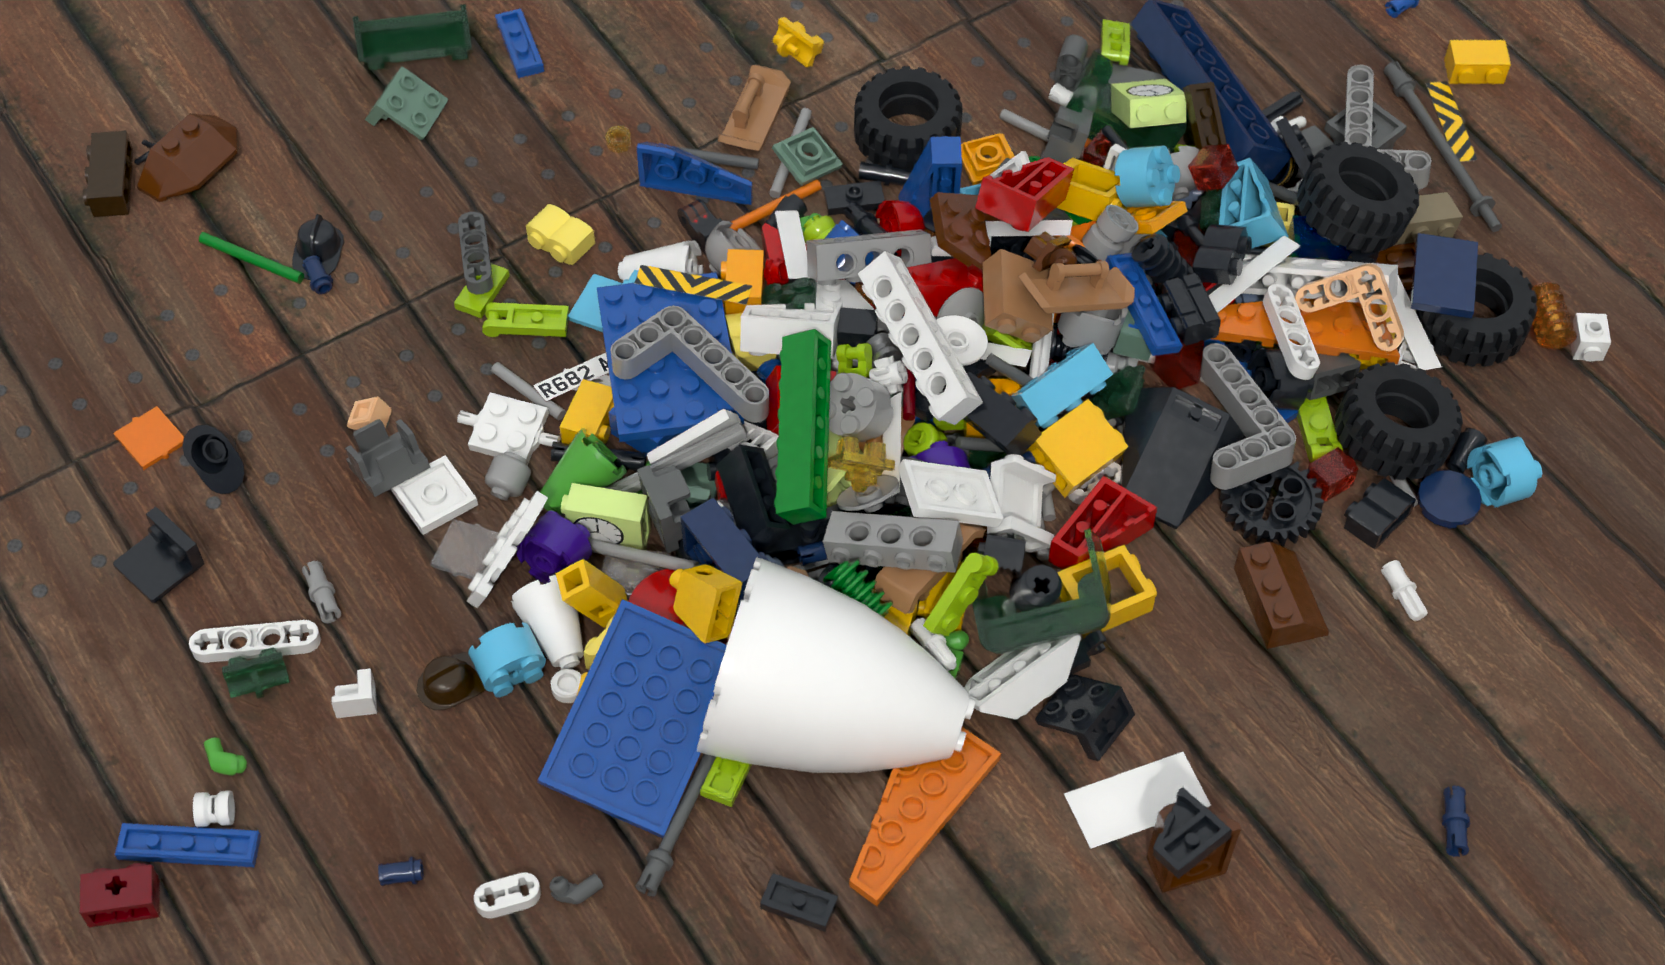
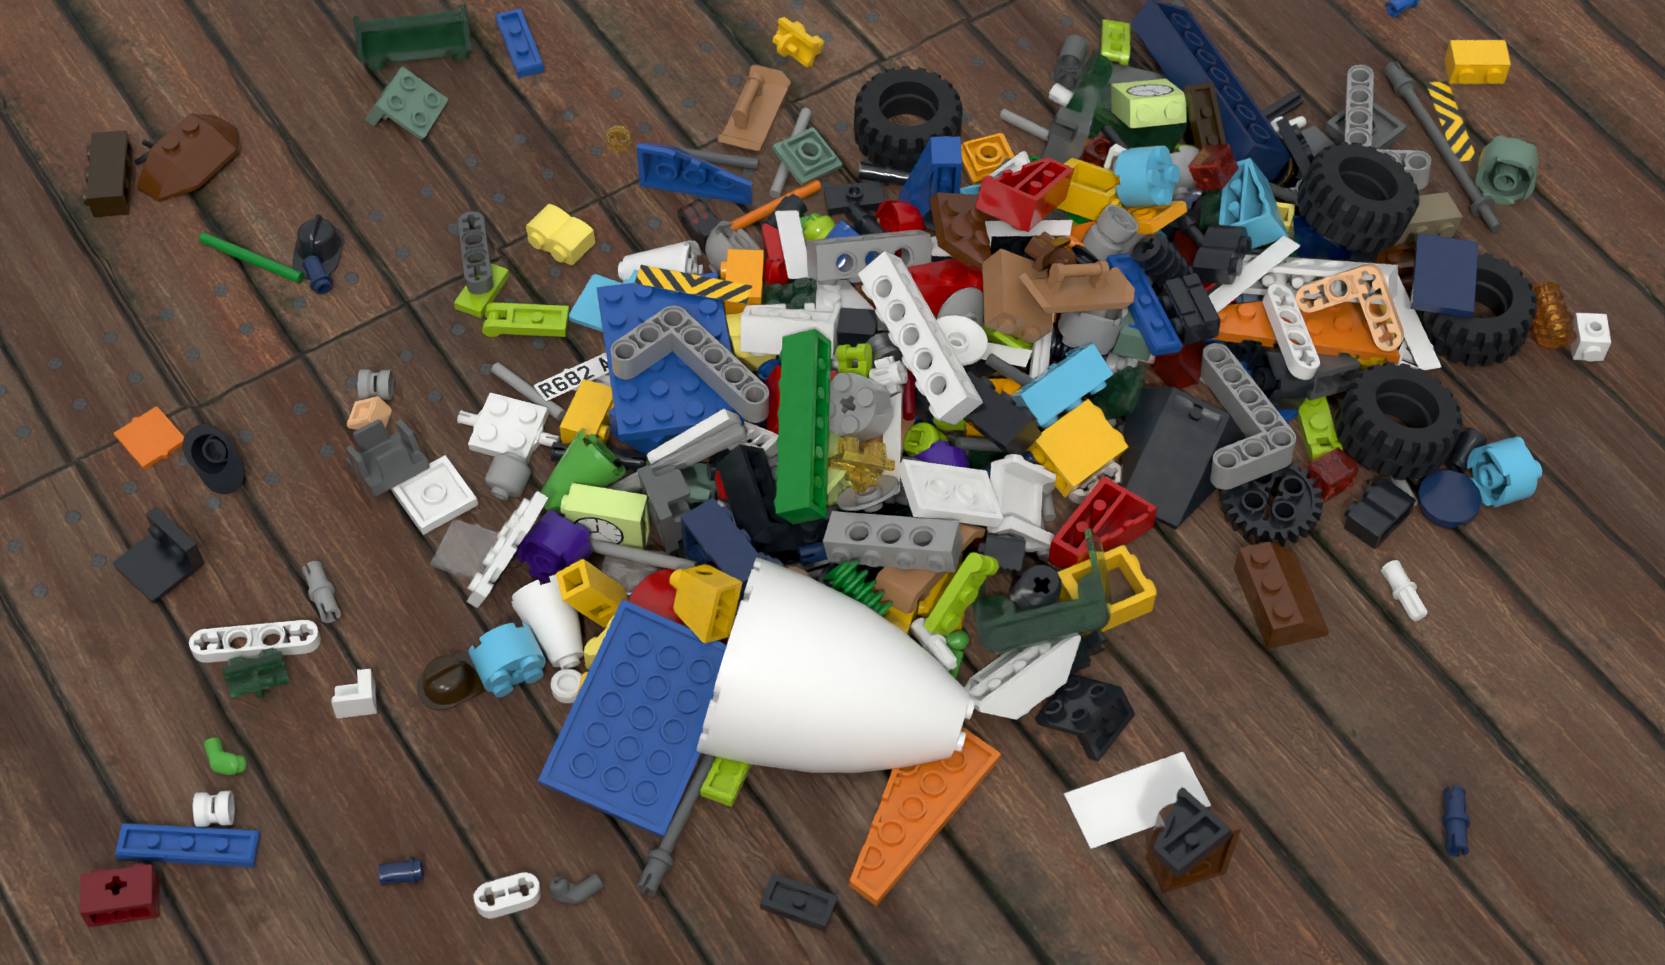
none -> light grey wheel [357,369,394,400]
none -> sand green brick [1476,136,1539,205]

